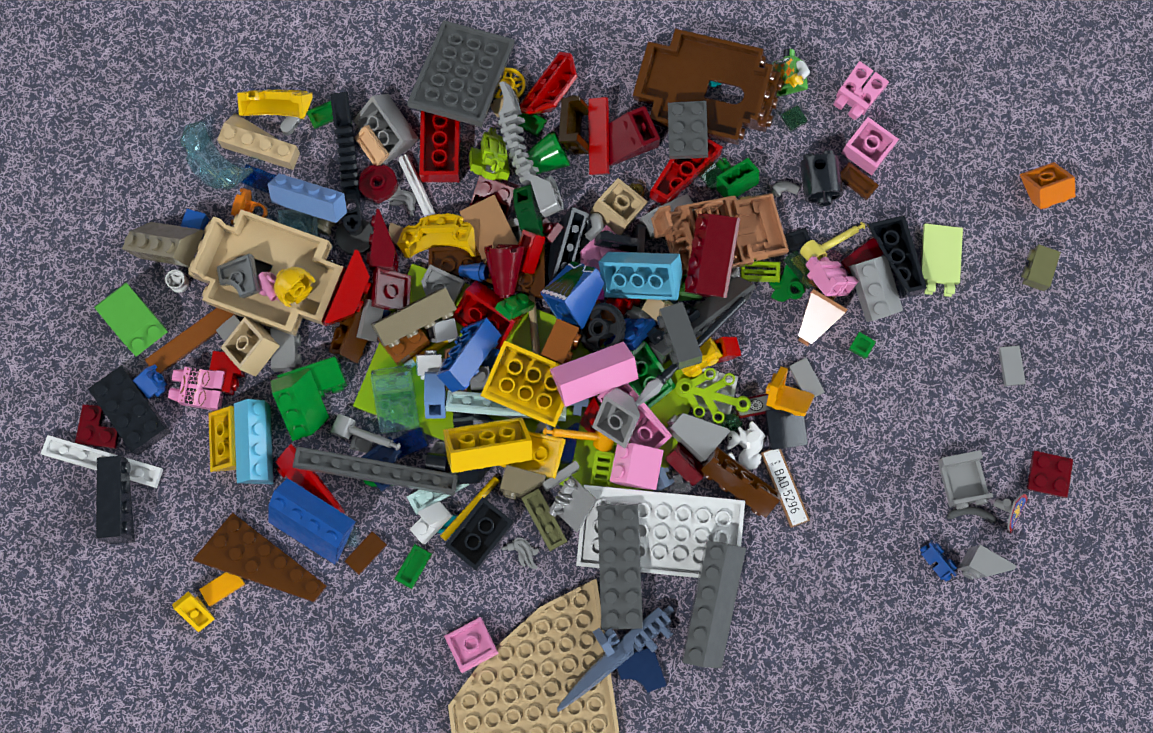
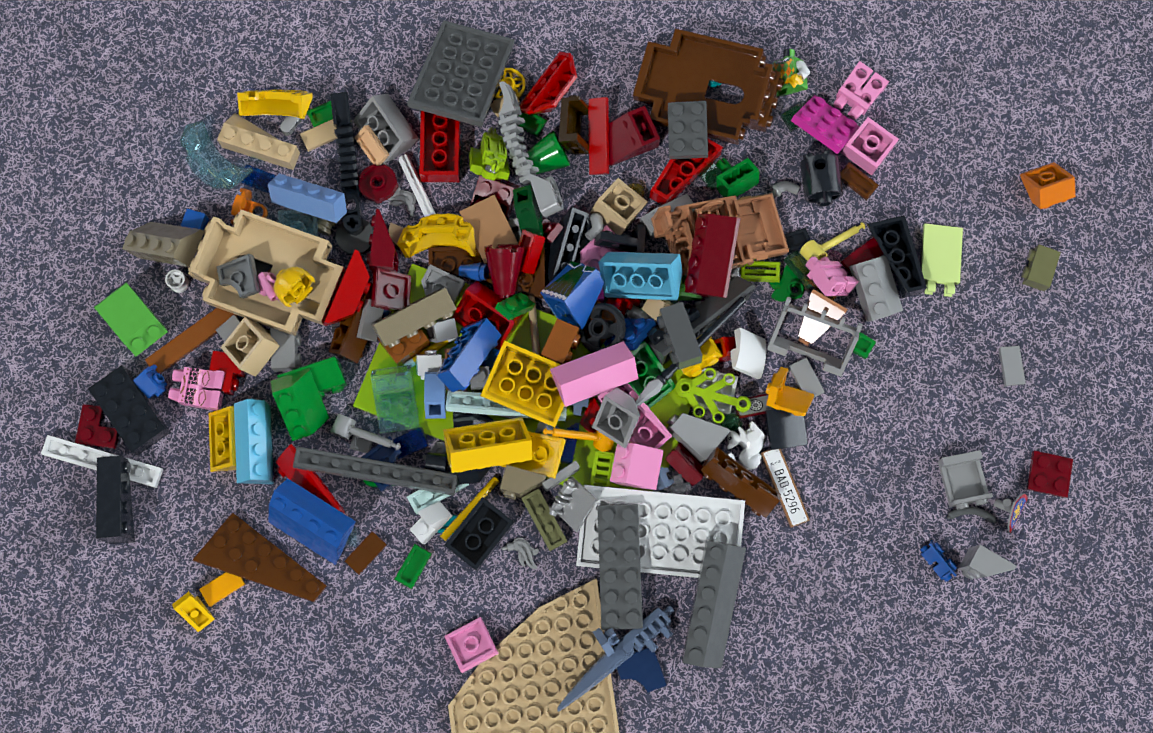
none -> tan tile [300,119,338,152]
none -> white slope [730,328,766,379]
none -> light grey hinge [767,297,863,377]
none -> dark pink plate [791,95,860,154]

